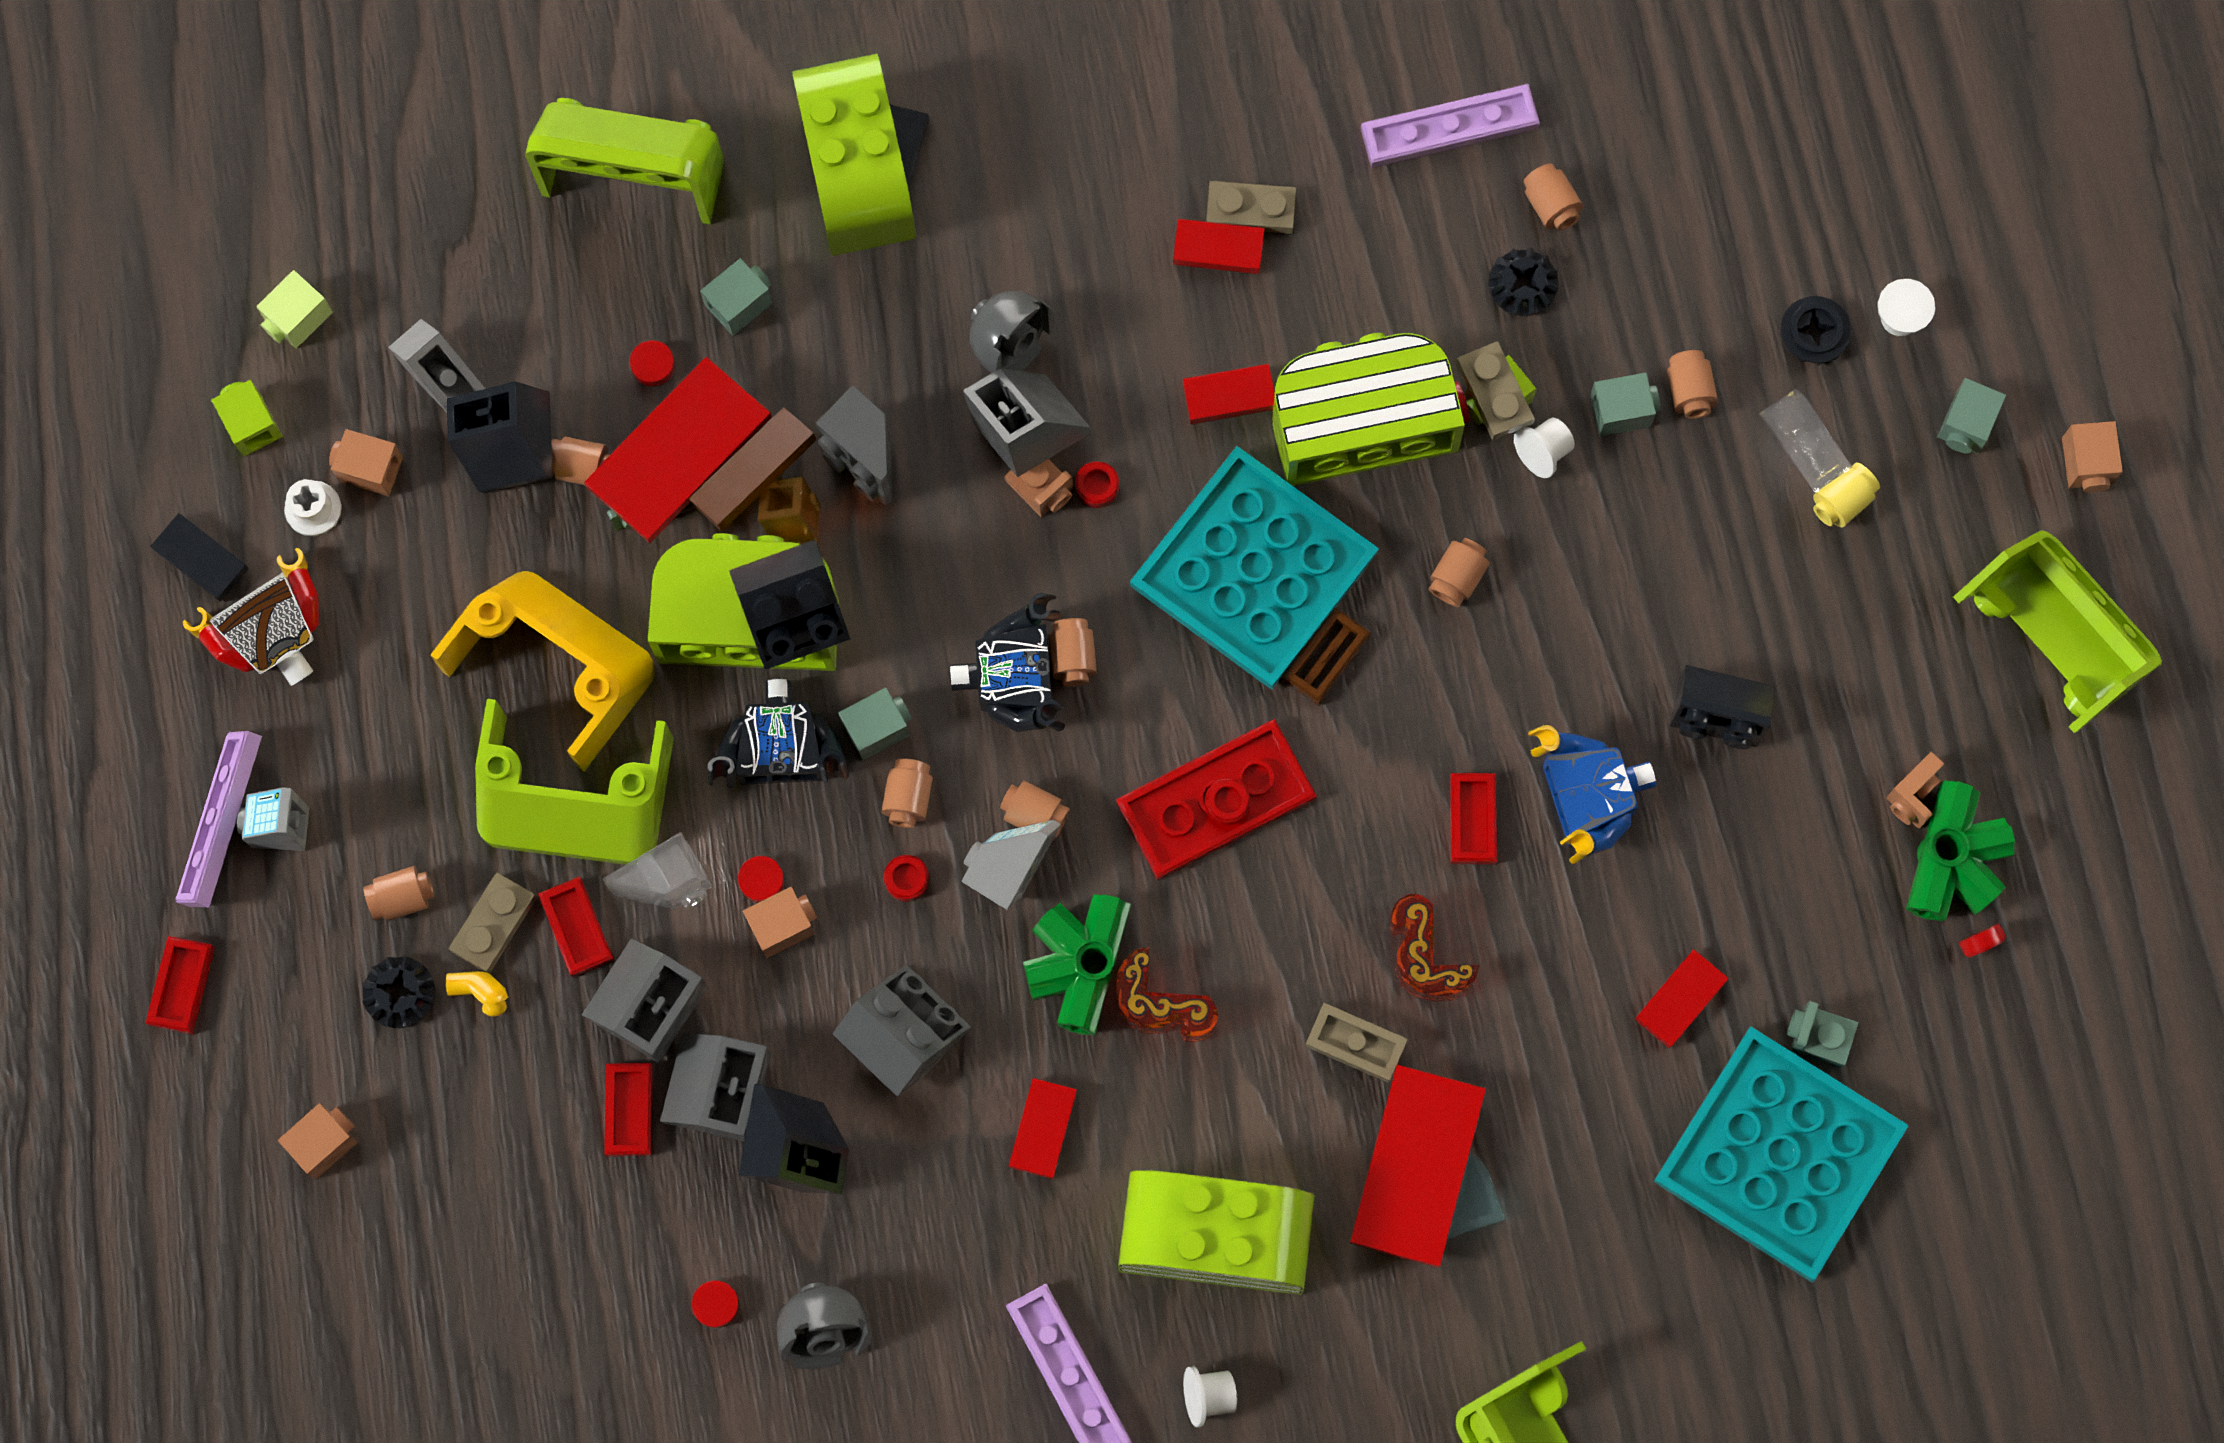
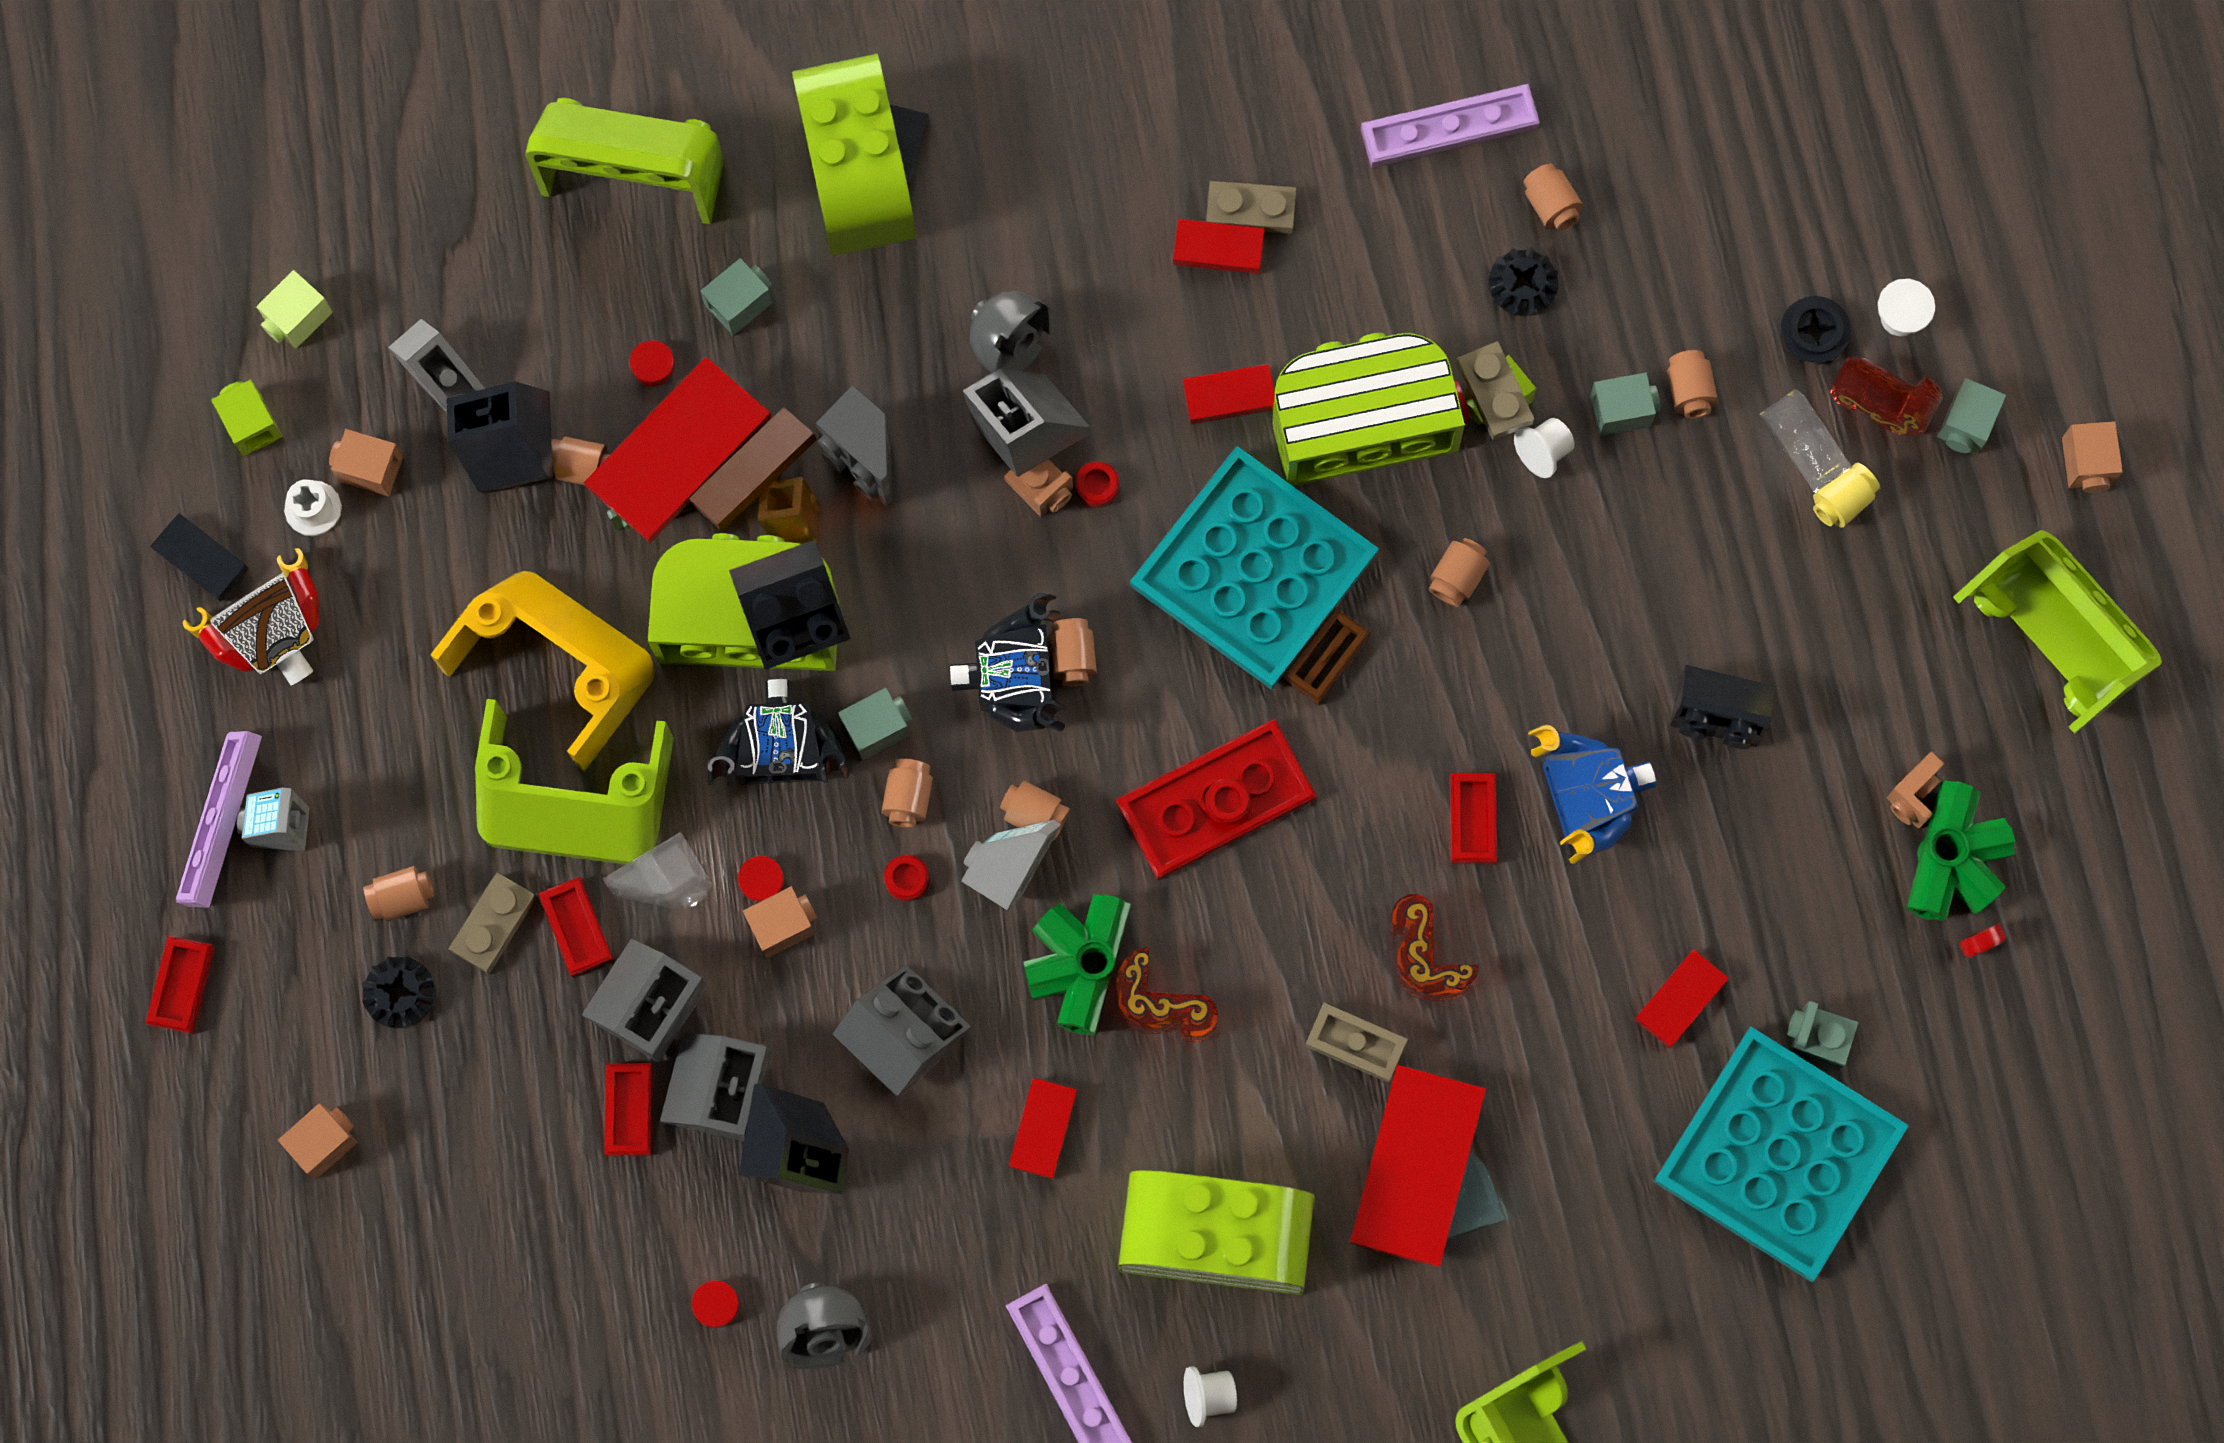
yellow arm [446,971,508,1016] -> none
none -> clear red animal [1830,356,1943,436]

